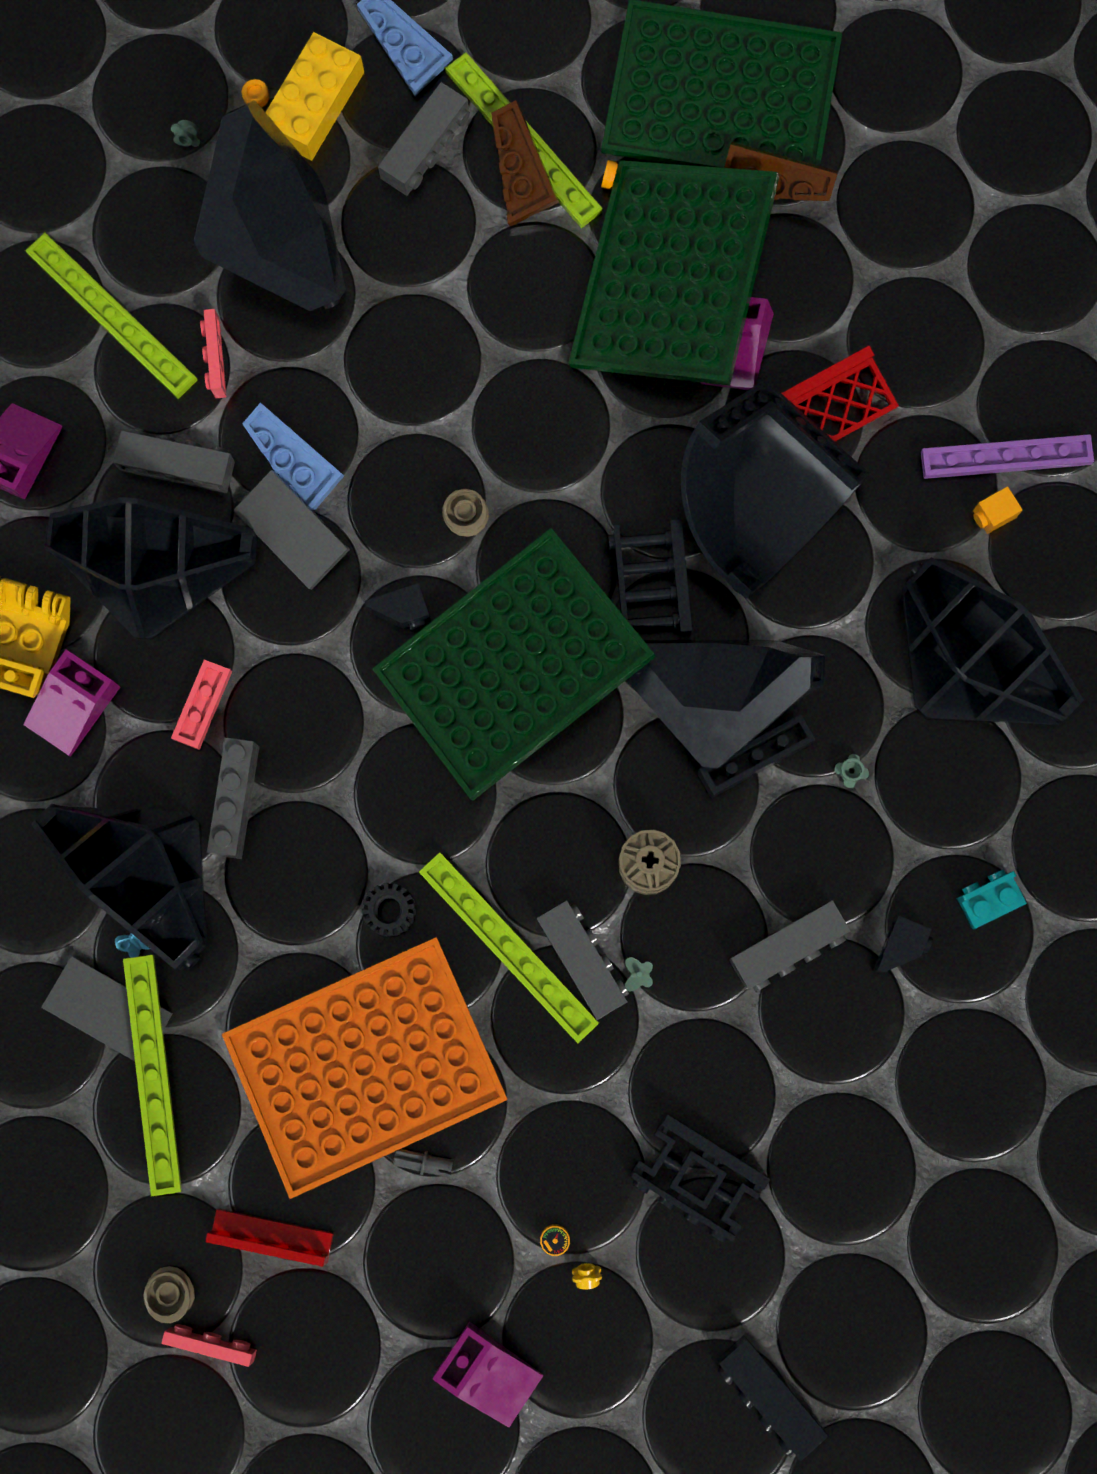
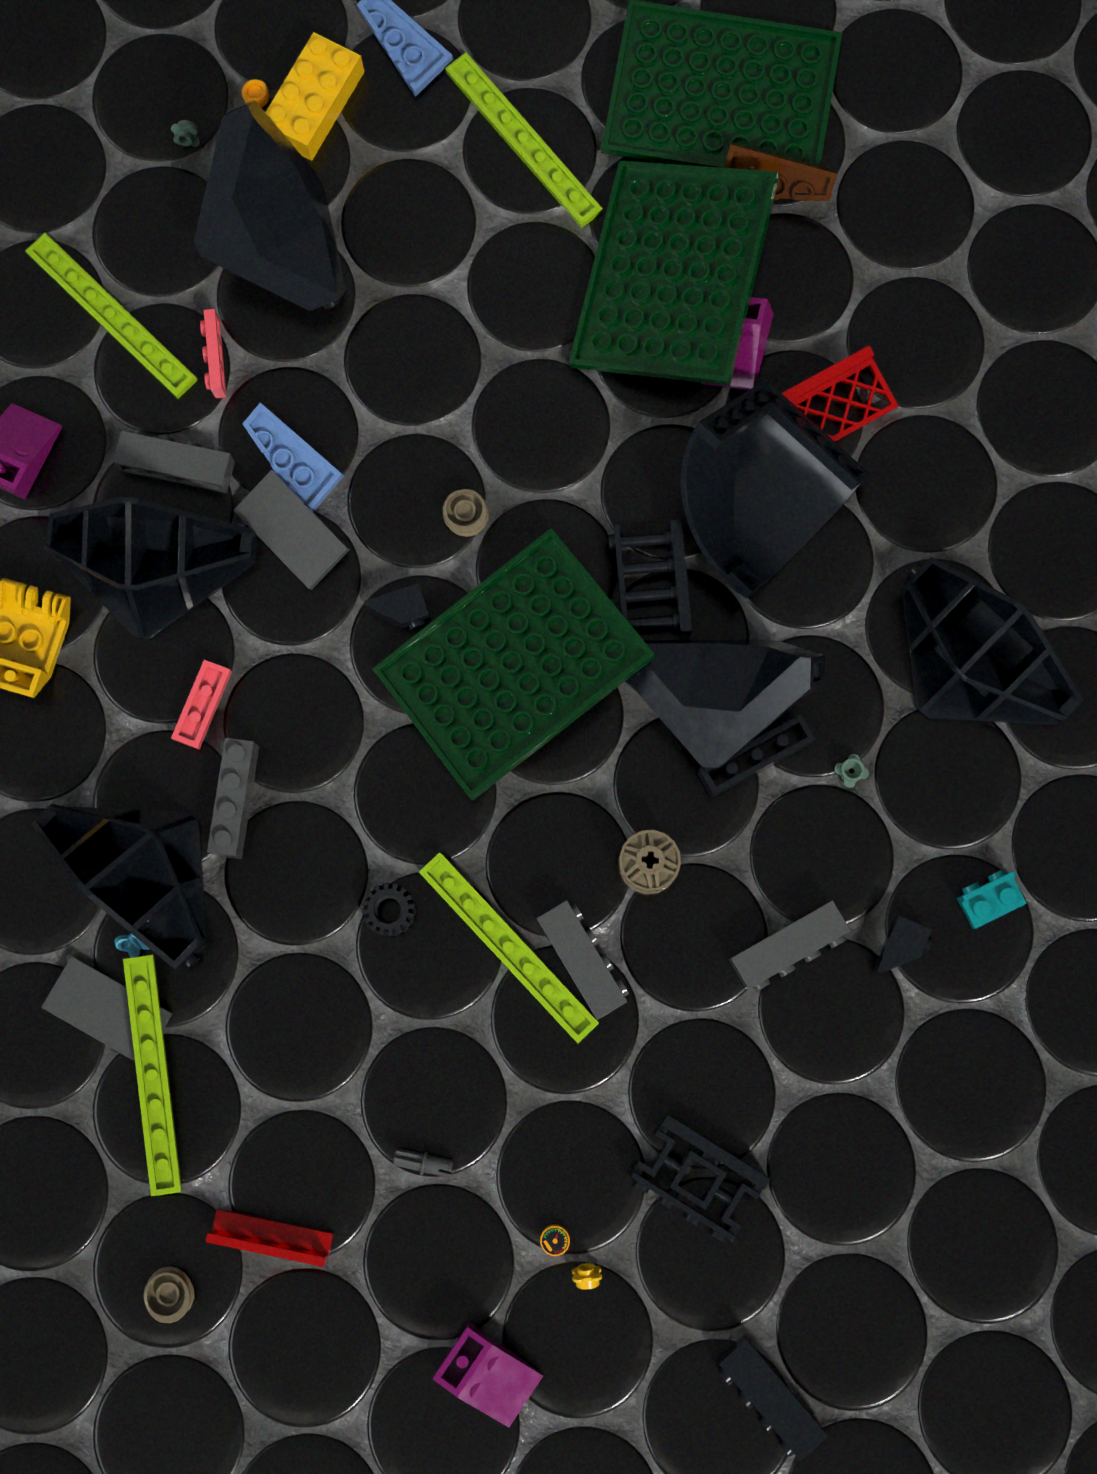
magenta slope [23,649,120,757] -> none
coral plate [161,1324,257,1367] -> none
orange plate [222,937,508,1199] -> none
dark grey brick [378,82,470,196] -> none
reddish brown wing [491,100,559,226] -> none
light orange tile [601,160,618,189] -> none
sand green piece [625,957,653,992] -> none
medium lavender plate [921,435,1094,479] -> none
light orange brick [973,486,1022,534] -> none

